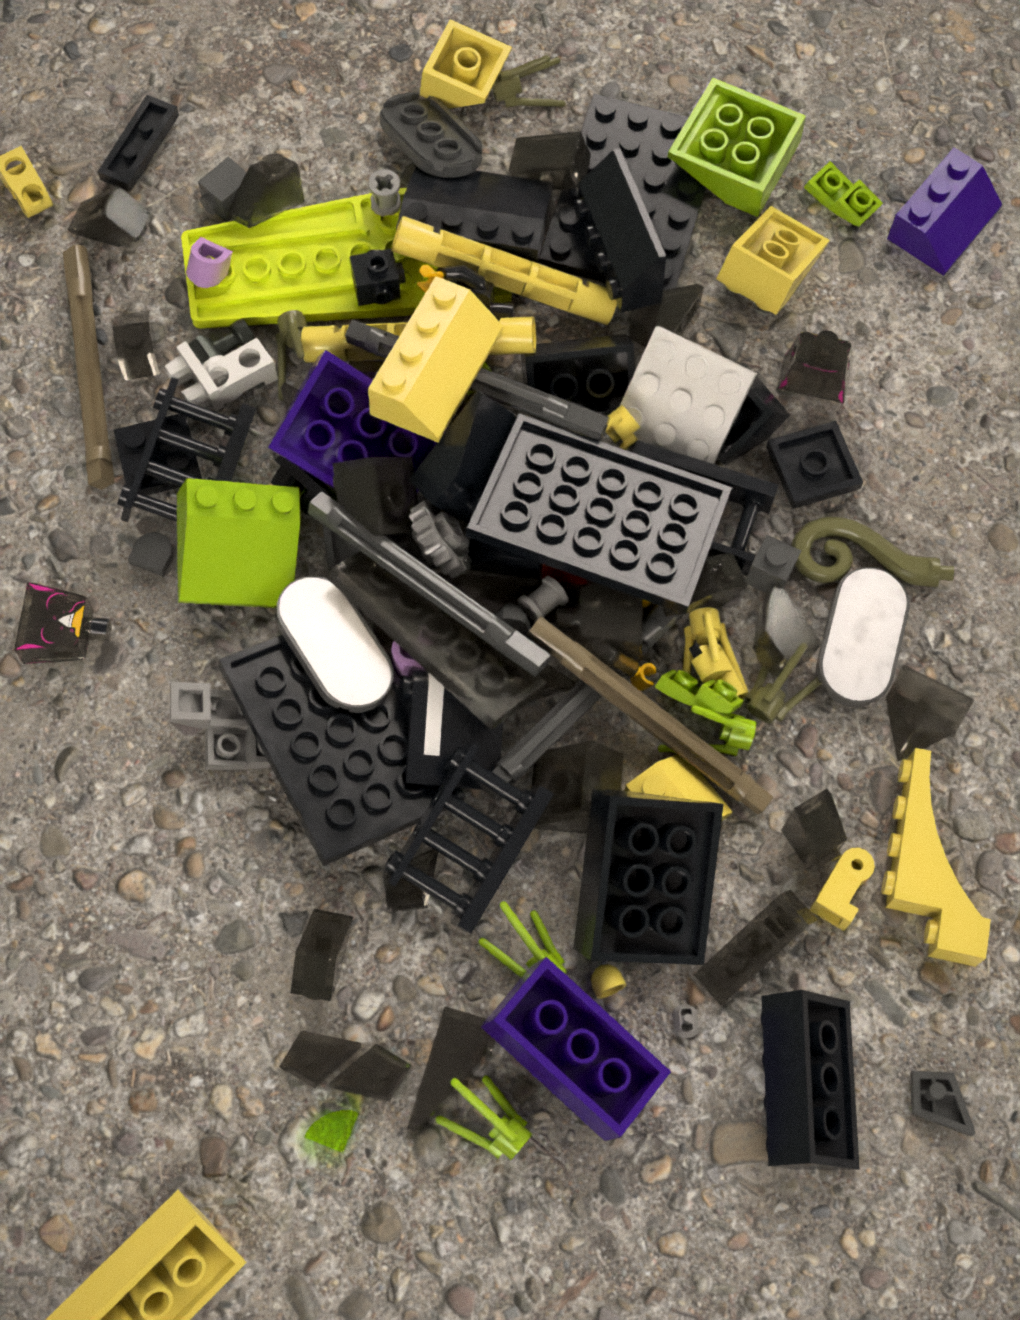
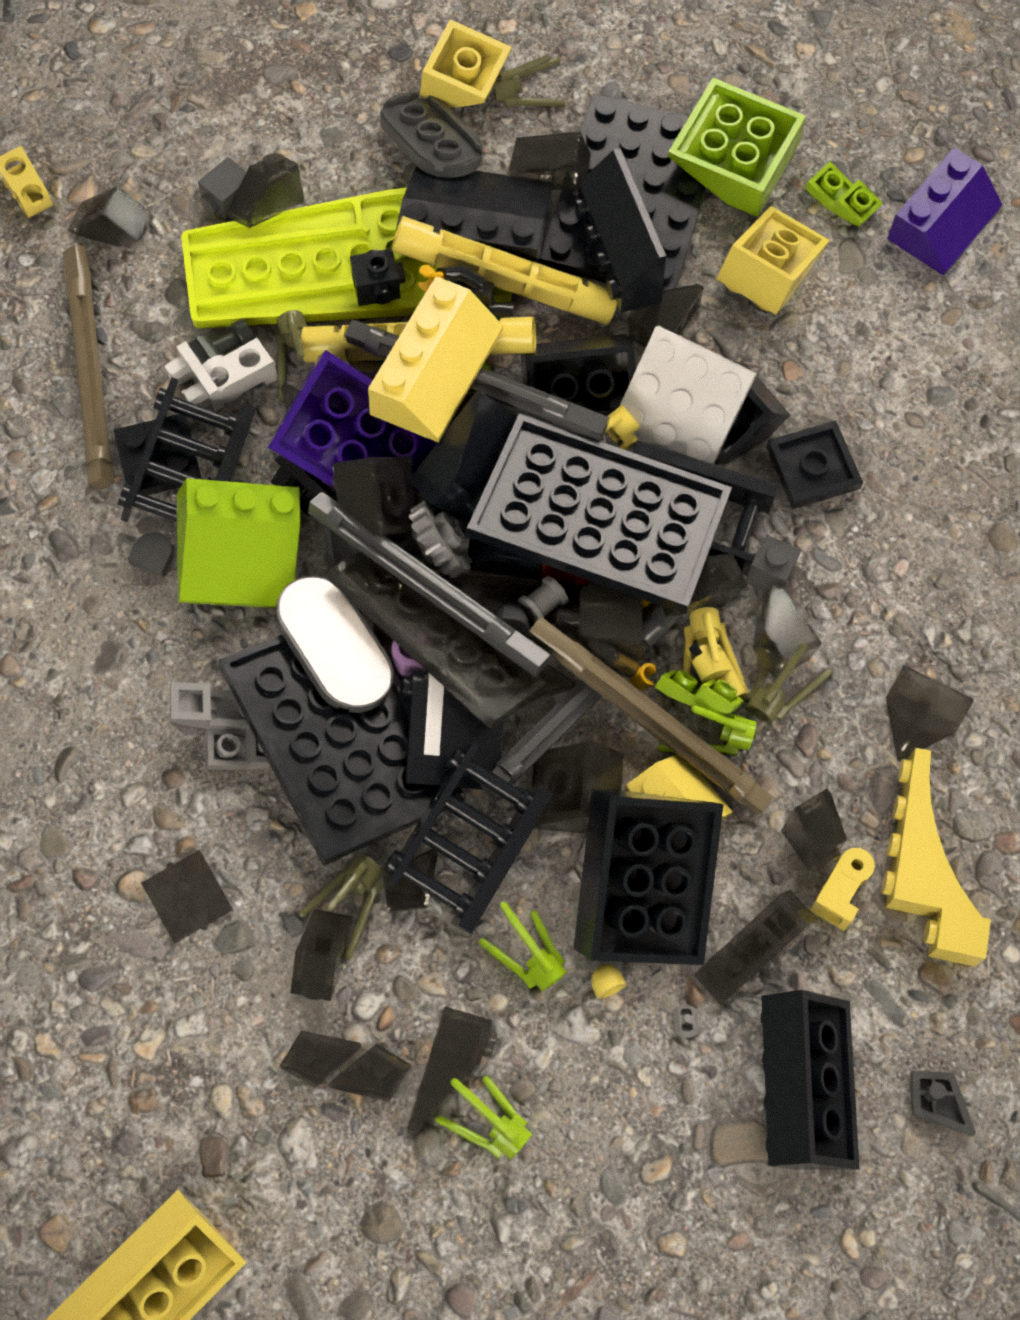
clear smoke torso [14,582,112,664] -> none
black plate [97,95,179,192] -> none
clear smoke slope [112,310,161,381] -> none
lavender plate [186,237,233,288] -> none
clear neon green tile [304,1110,360,1154] -> none
light grey bush [368,169,401,216] -> none
dark purple brick [481,957,671,1141] -> none
clear smoke torso [777,330,852,404] -> none
olive plant [791,517,954,588] -> none
flat silver tile [816,567,910,708] -> none
none -> clear smoke piece [141,850,233,944]
none -> olive plant [298,854,384,960]

